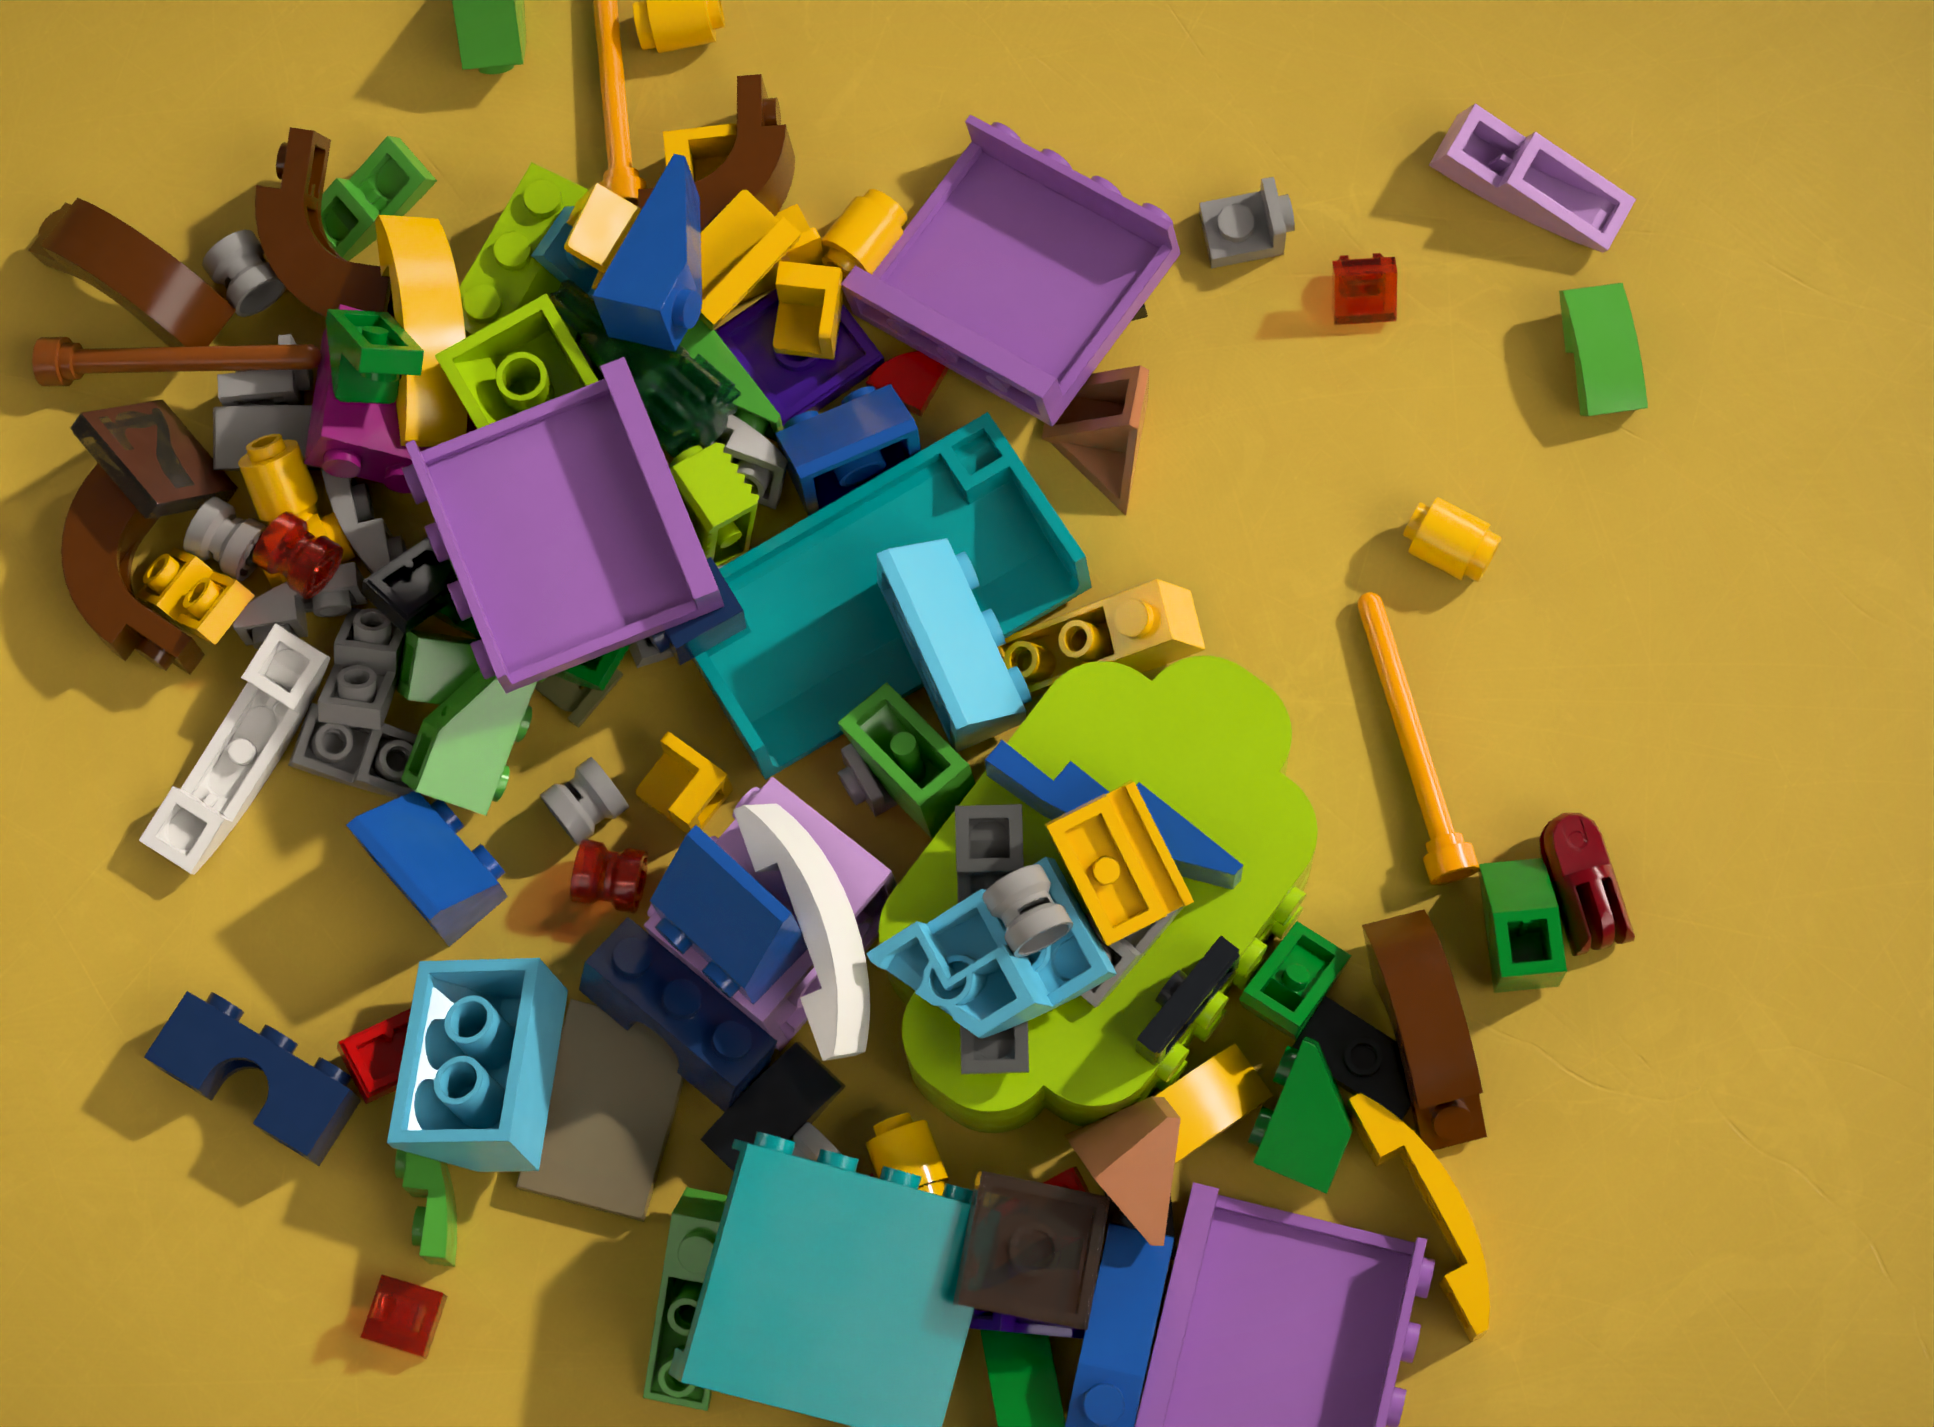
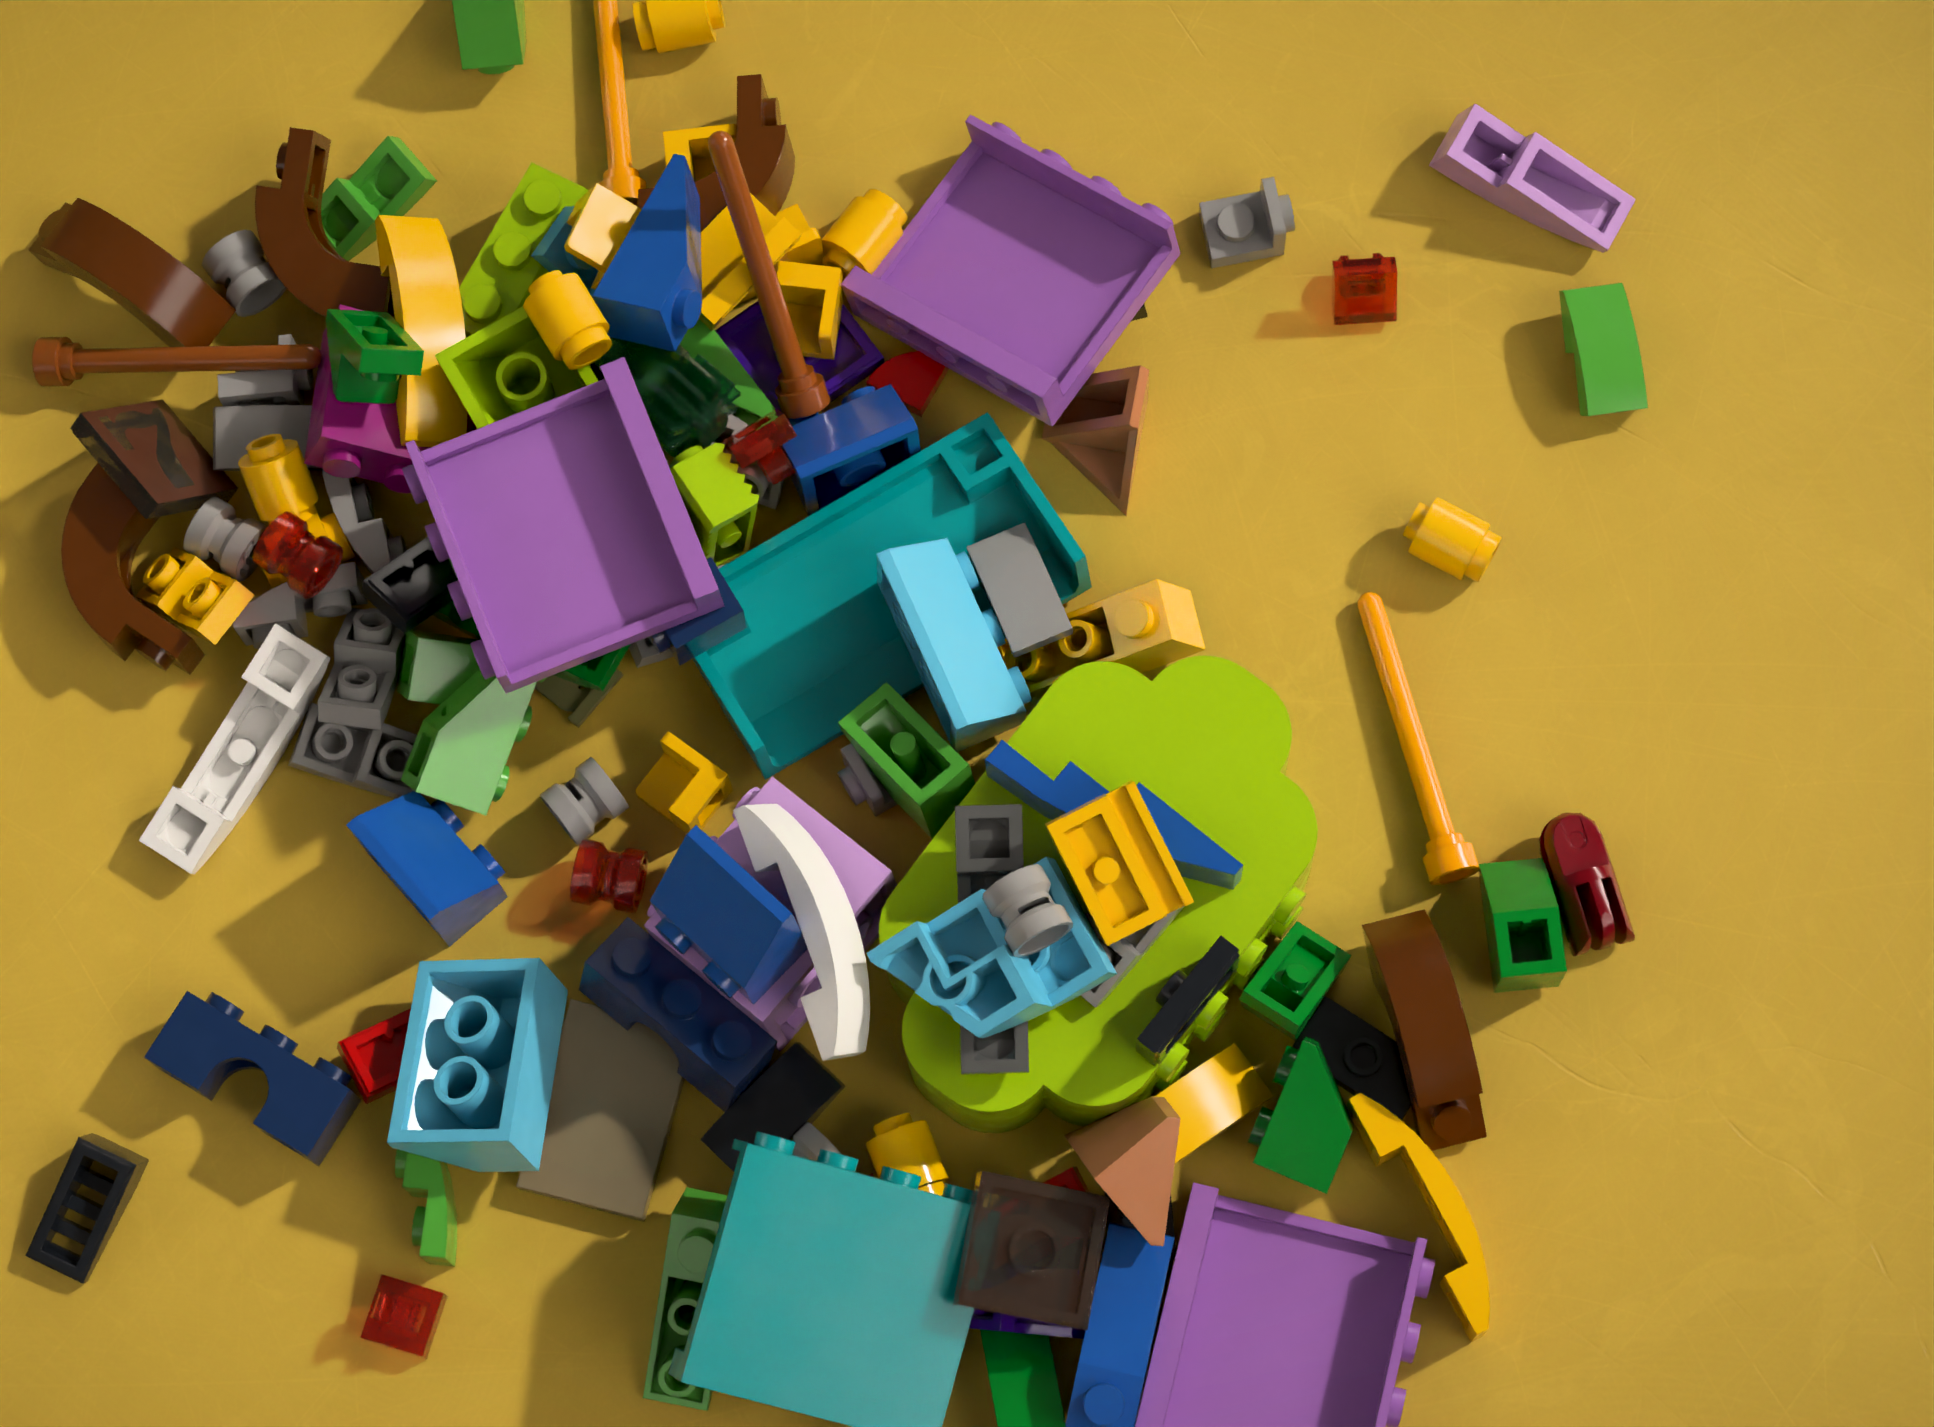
none -> black slope [25,1133,149,1284]
none -> yellow brick [523,270,612,370]
none -> dark orange piece [708,131,830,419]
none -> clear red tile [722,409,797,485]
none -> light grey slope [966,523,1073,658]

